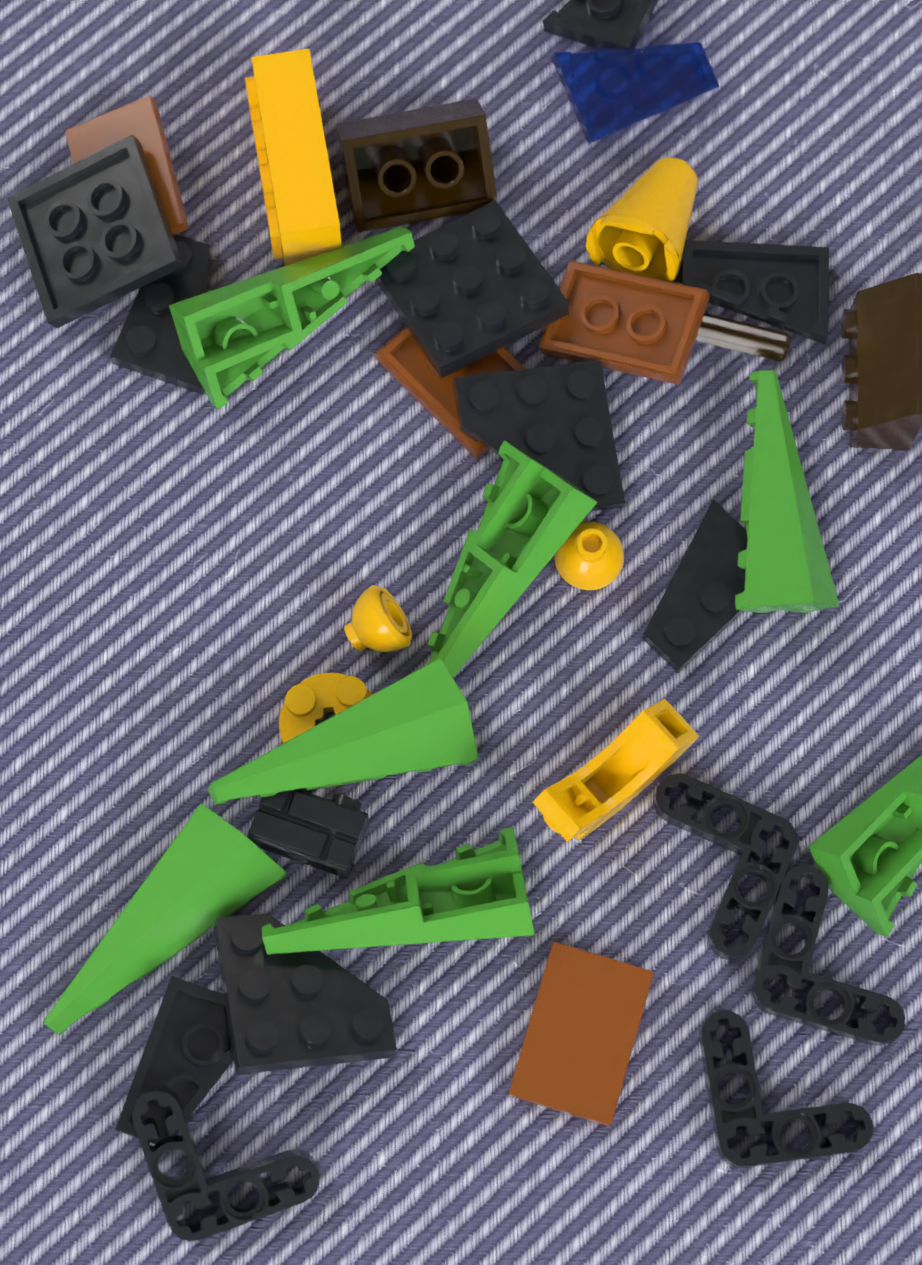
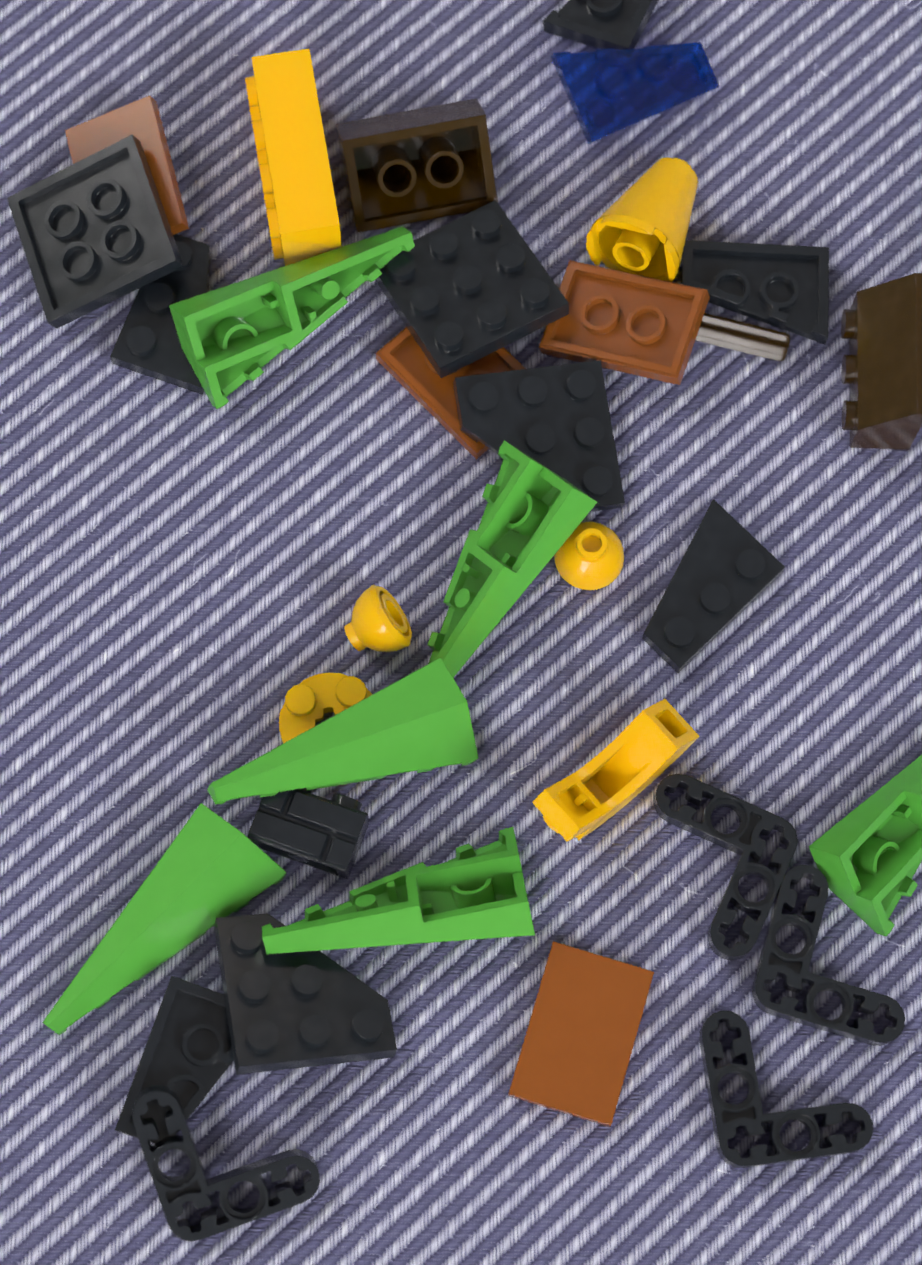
bright green wedge [735,370,840,613] -> none

